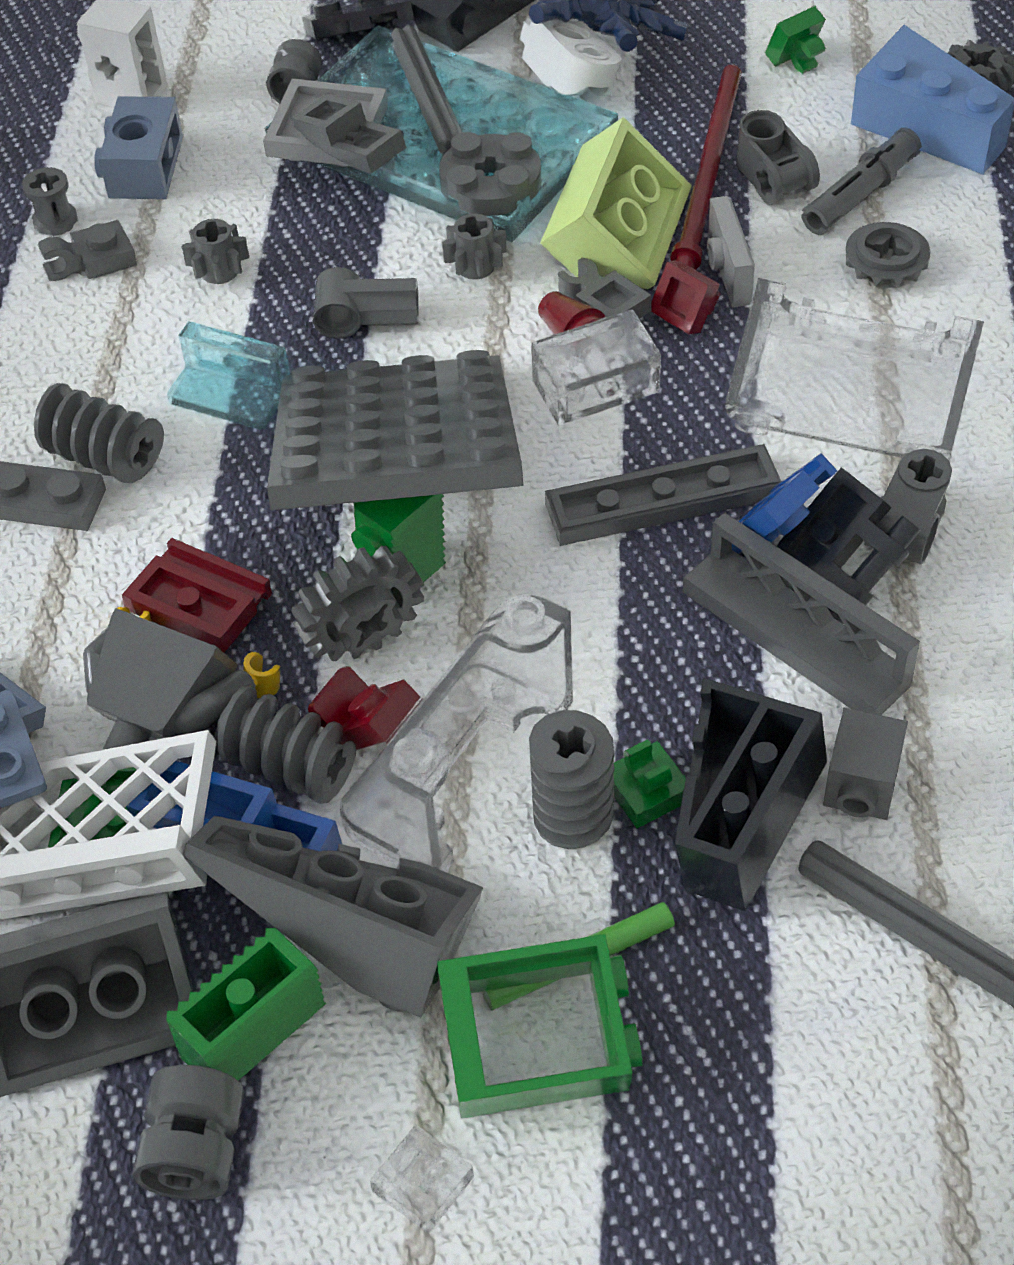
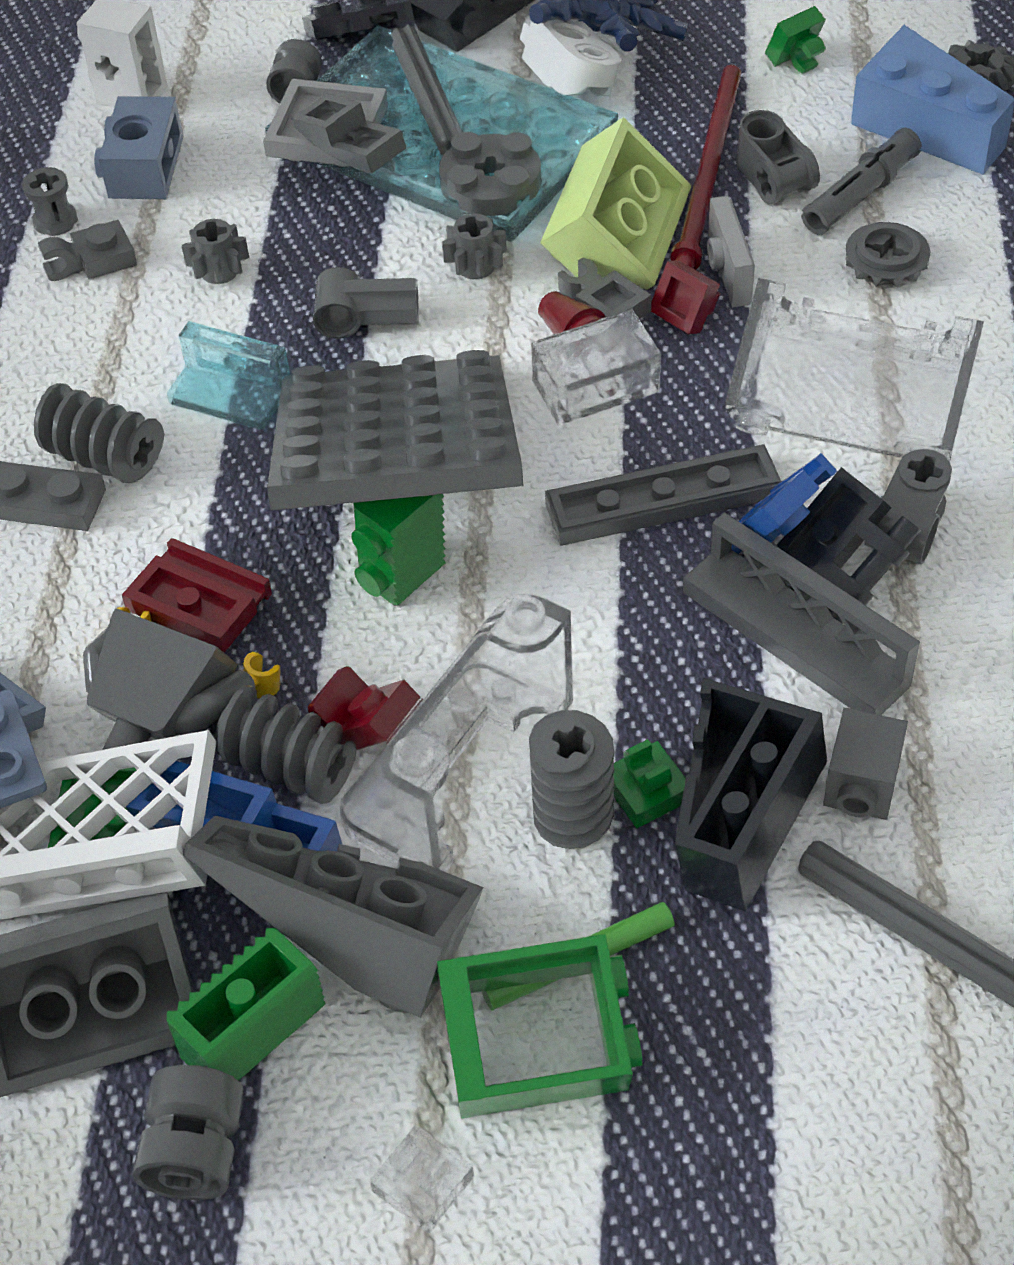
dark grey gear [291,546,425,661] -> none

